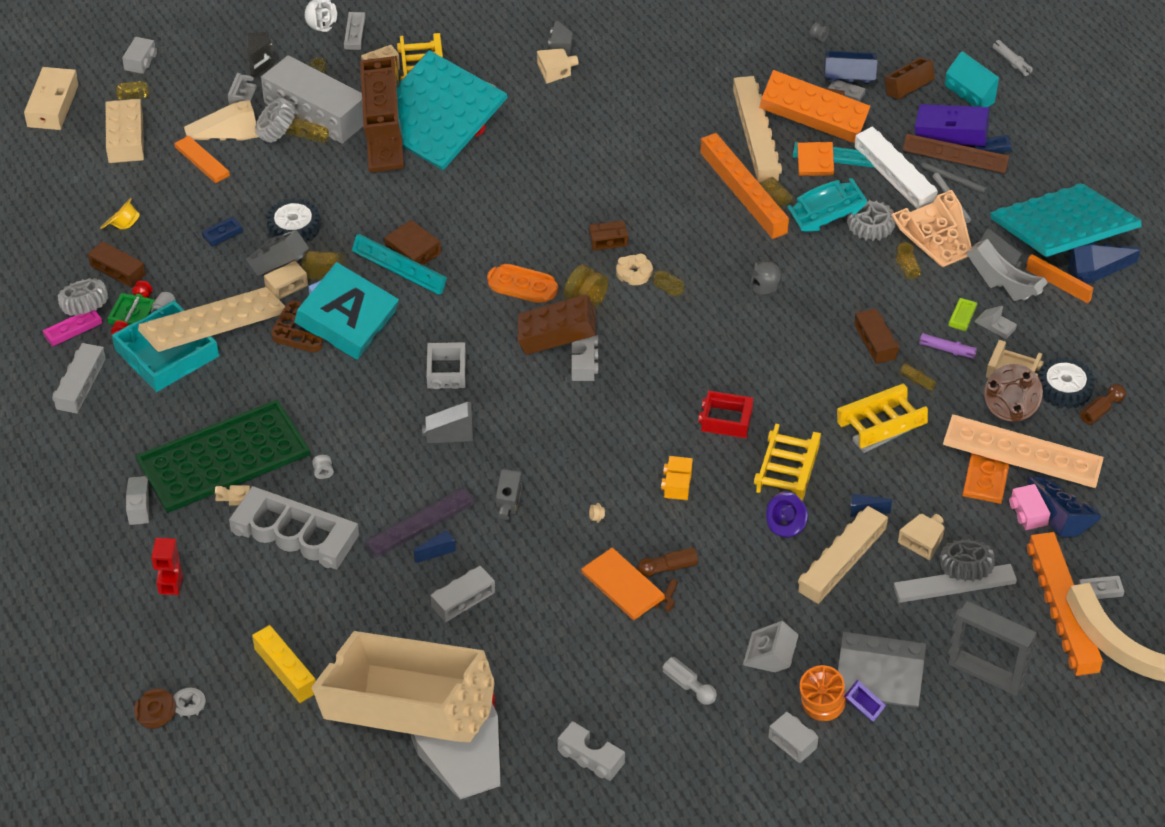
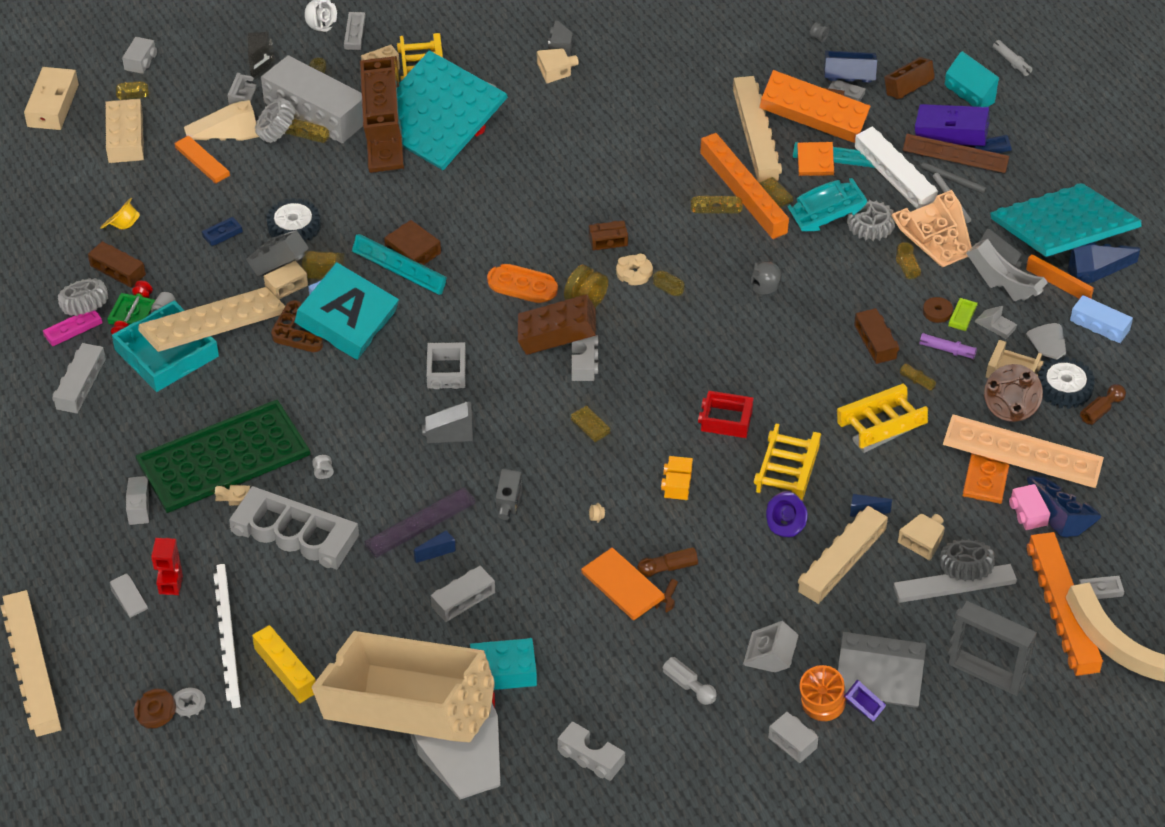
none -> tan brick [0,590,61,737]
none -> light grey slope [110,574,148,618]
none -> white plate [214,564,241,708]
none -> teal brick [470,638,537,690]
none -> clear yellow plate [571,406,610,442]
none -> clear yellow beam [691,196,742,213]
none -> reddish brown piece [923,297,953,323]
none -> light grey panel [1026,323,1066,360]
none -> light blue brick [1070,295,1133,343]

